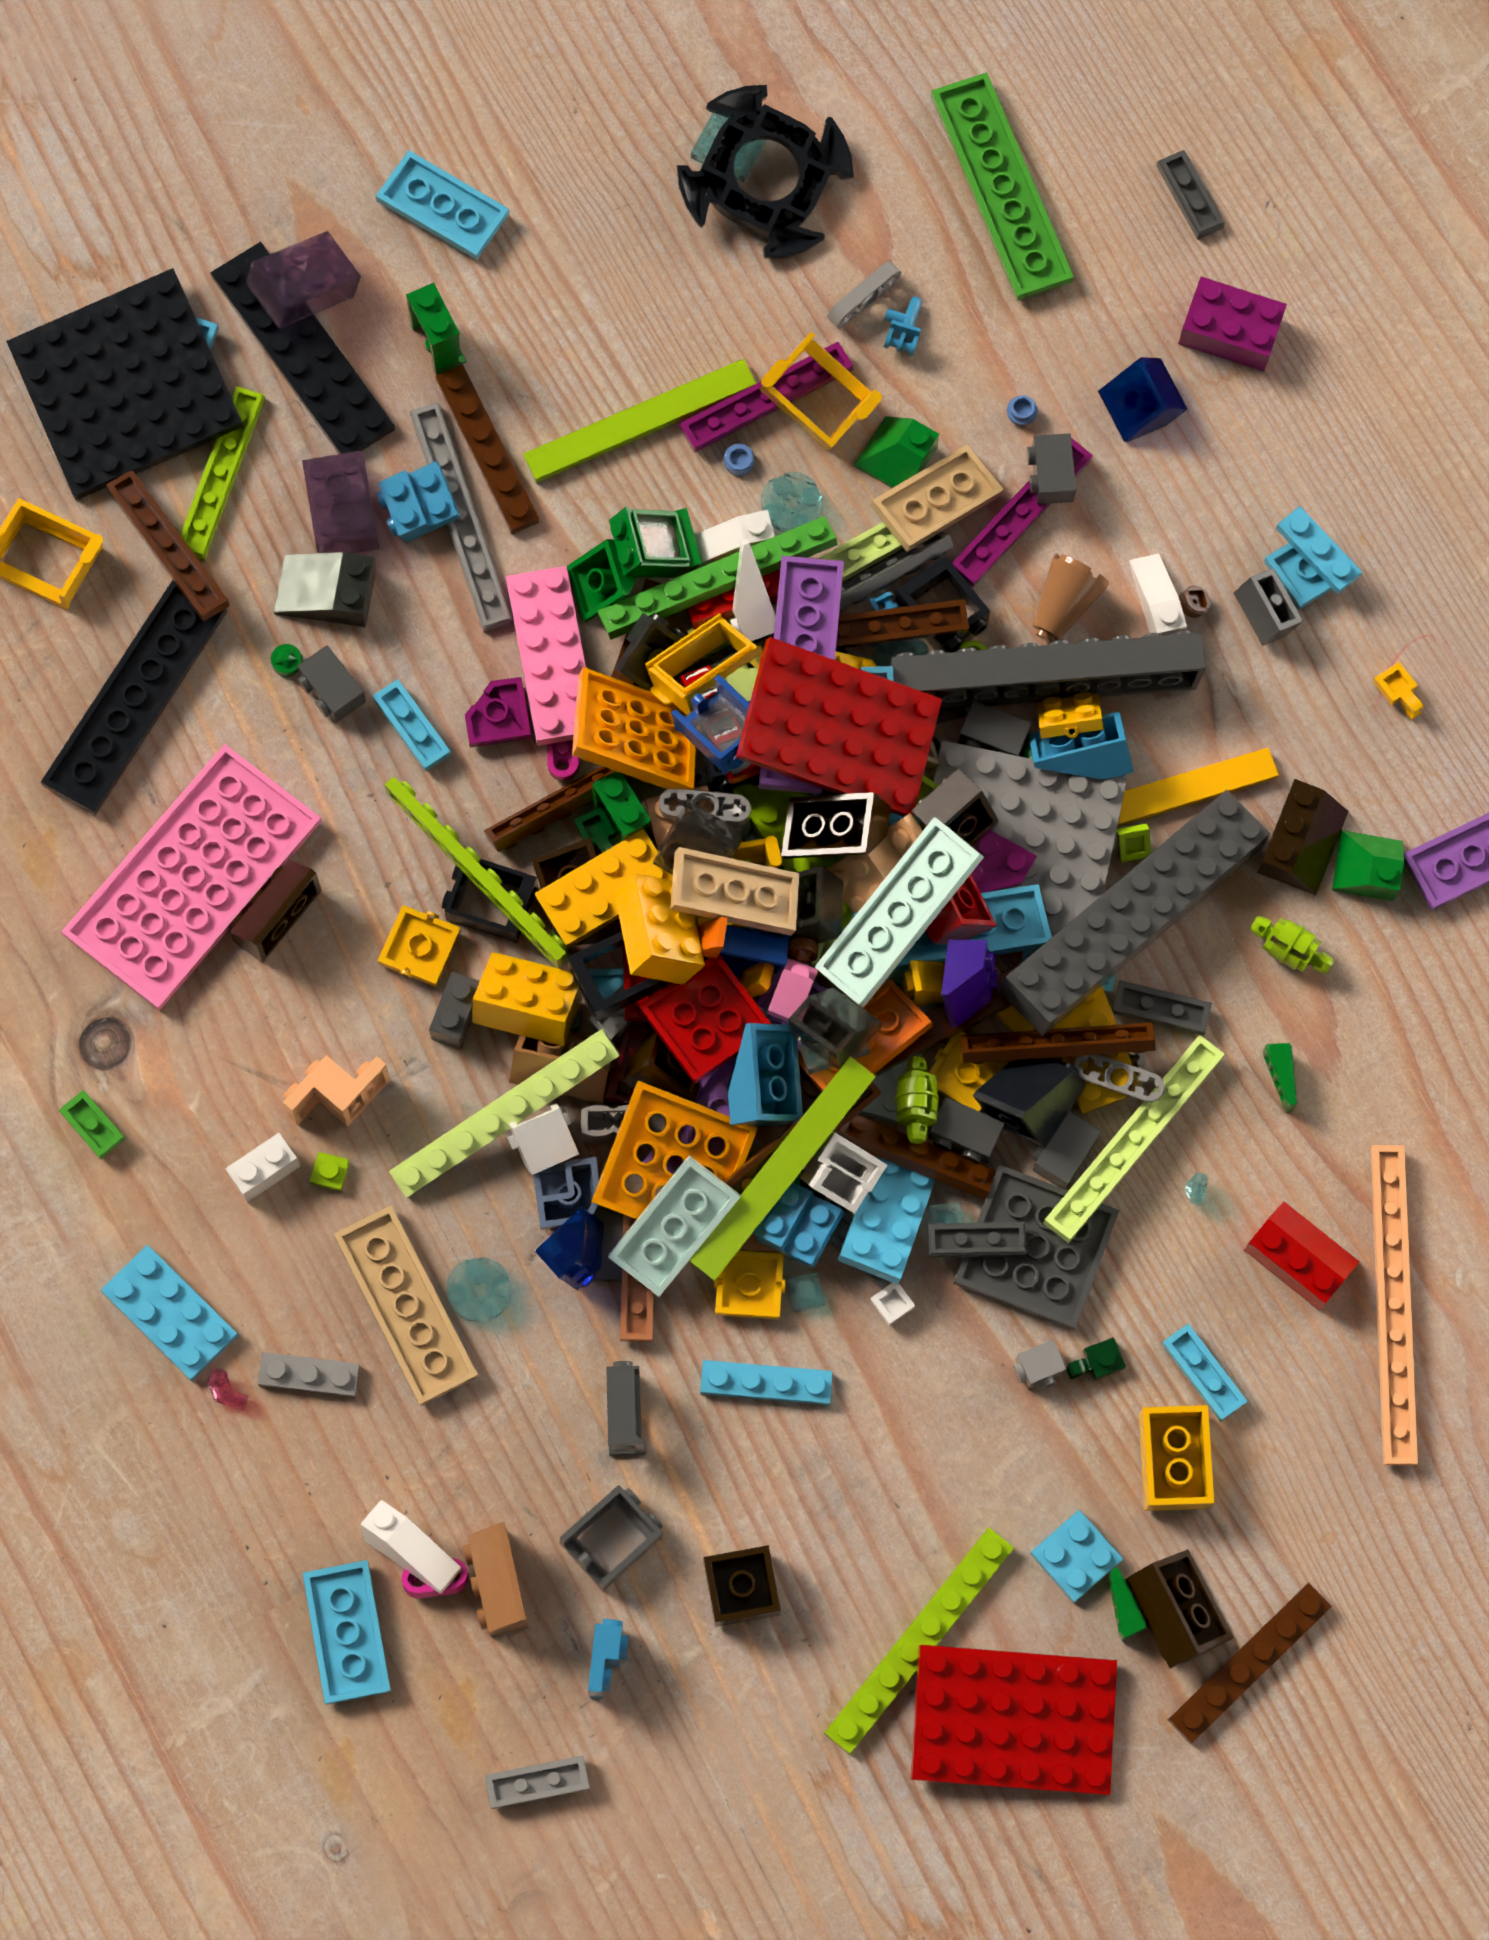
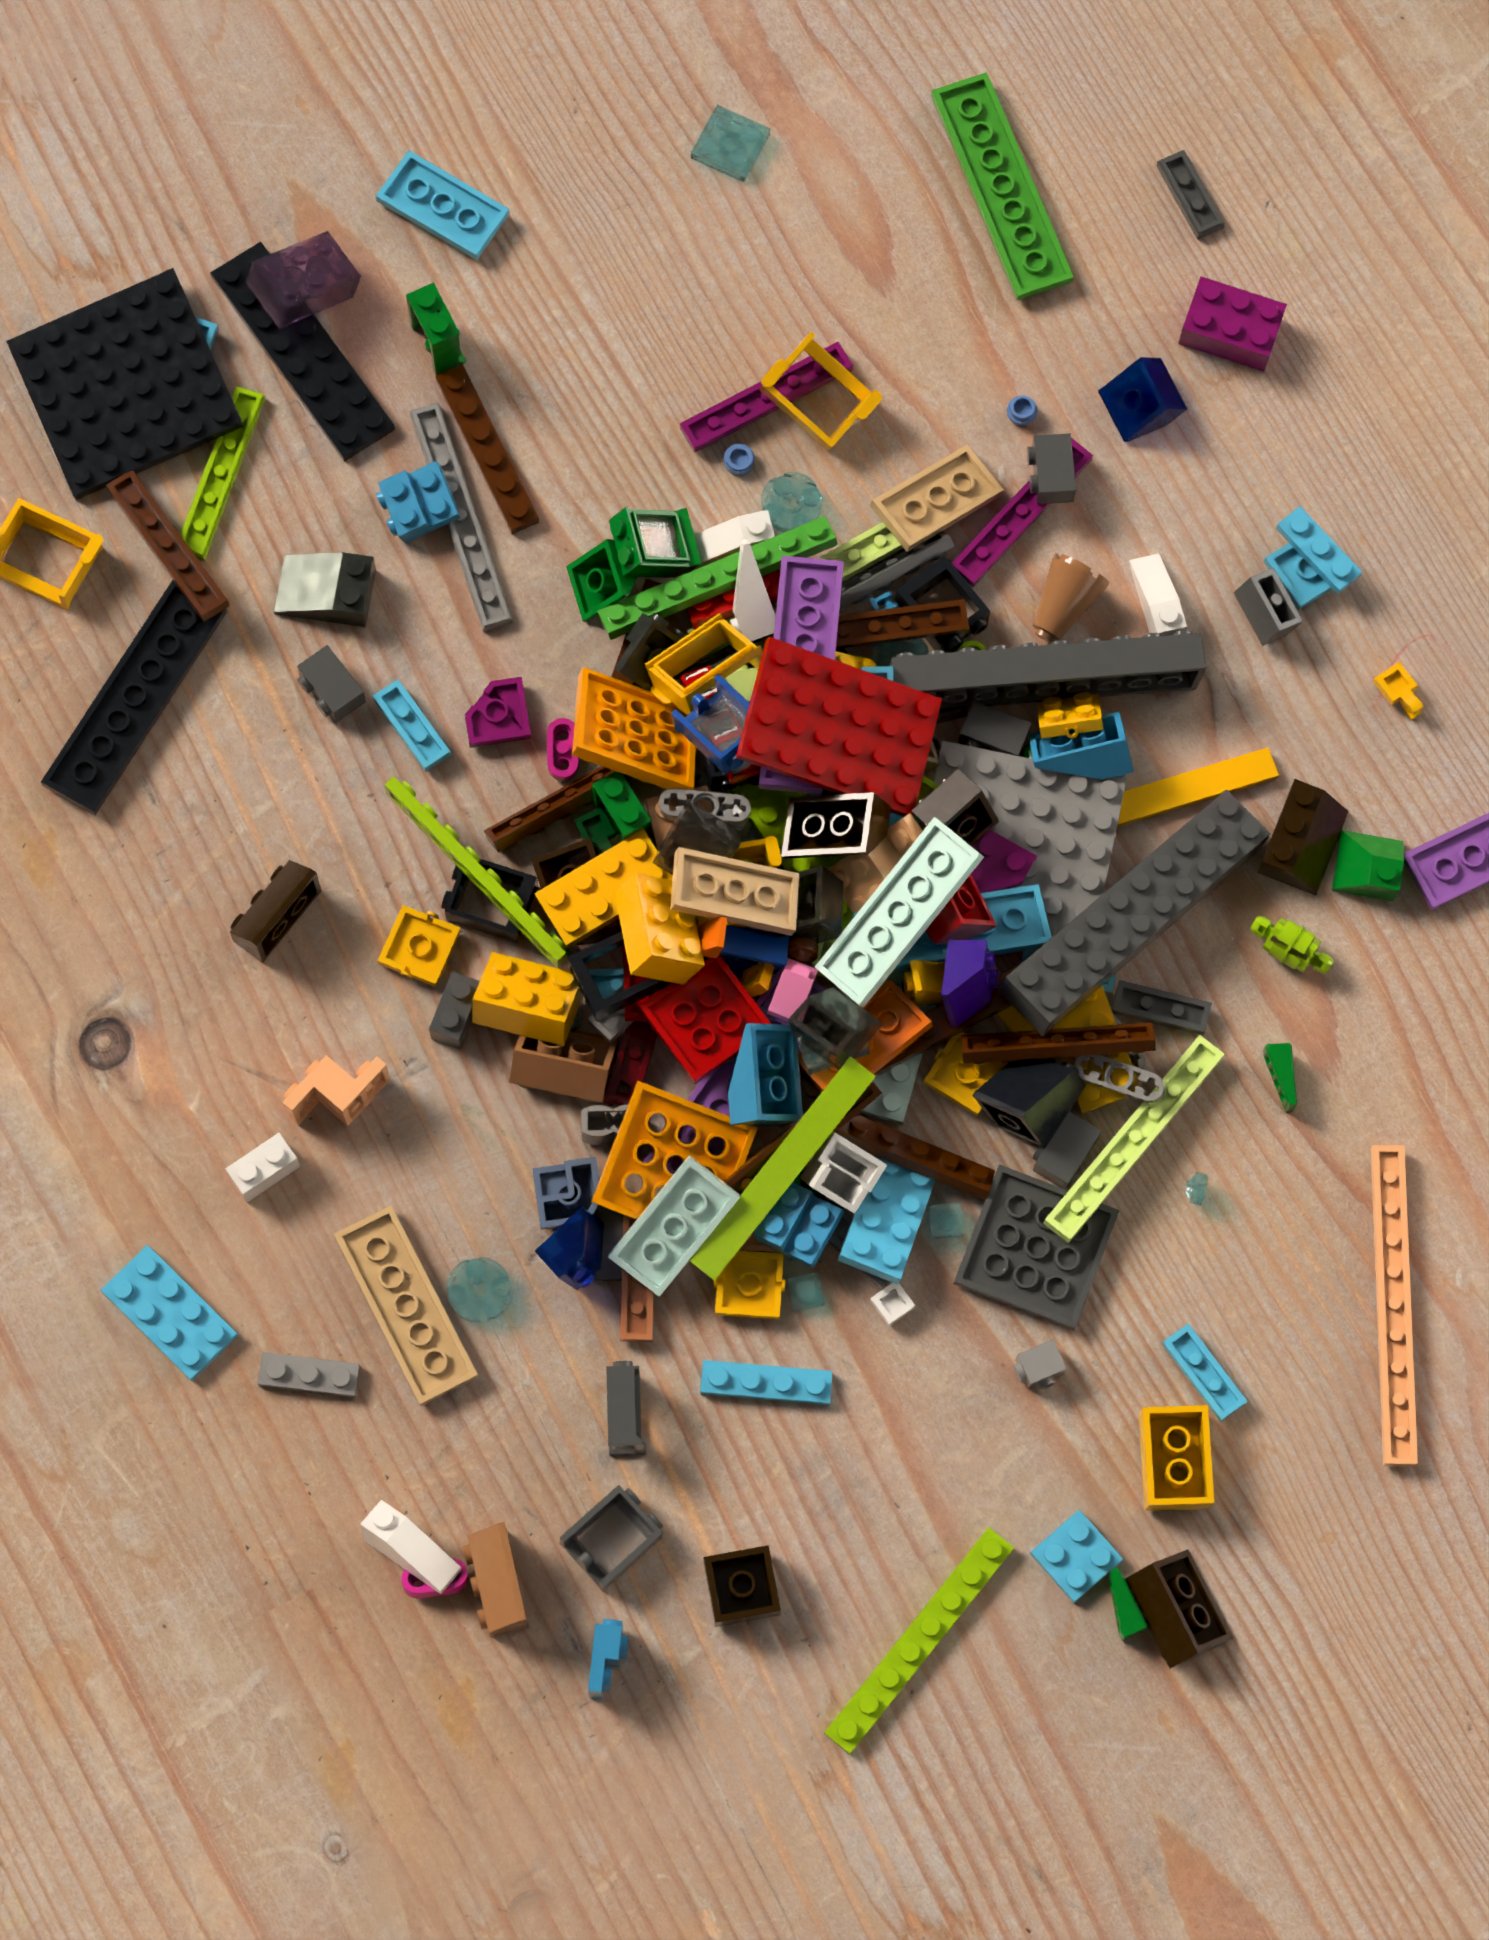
bright green plate [59,1090,126,1160] -> none
bright pink plate [61,744,322,1011] -> none
clear pink arm [208,1368,249,1411] -> none
green tile [270,644,302,677] -> none
clear purple brick [302,451,380,553] -> none
medium azure plate [302,1560,391,1705] -> none
lime plate [310,1151,350,1192] -> none
yellowish green plate [389,1029,620,1198] -> none
light grey plate [485,1755,590,1809] -> none
white plate [504,1103,579,1175] -> none
bright pink plate [506,566,586,746] -> none
lime tile [523,358,757,483] -> none
dark brown slope [623,1027,700,1102] -> none
black piece [676,85,854,259] -> none
light grey beam [827,261,902,329] -> none
green slope [854,416,939,488] -> none
dark azure arm [884,297,923,356] -> none
lime piece [895,1056,939,1144] -> none
red plate [910,1645,1117,1795] -> none
dark grey tile [928,1222,1026,1258] -> none
dark grey brick [929,1097,1005,1164] -> none
dark green plate [1066,1337,1126,1380] -> none
lime plate [1116,823,1152,862] -> none
reddish brown plate [1168,1583,1332,1744] -> none
reddish brown tile [1179,585,1211,618] -> none
red slope [1244,1201,1360,1311] -> none

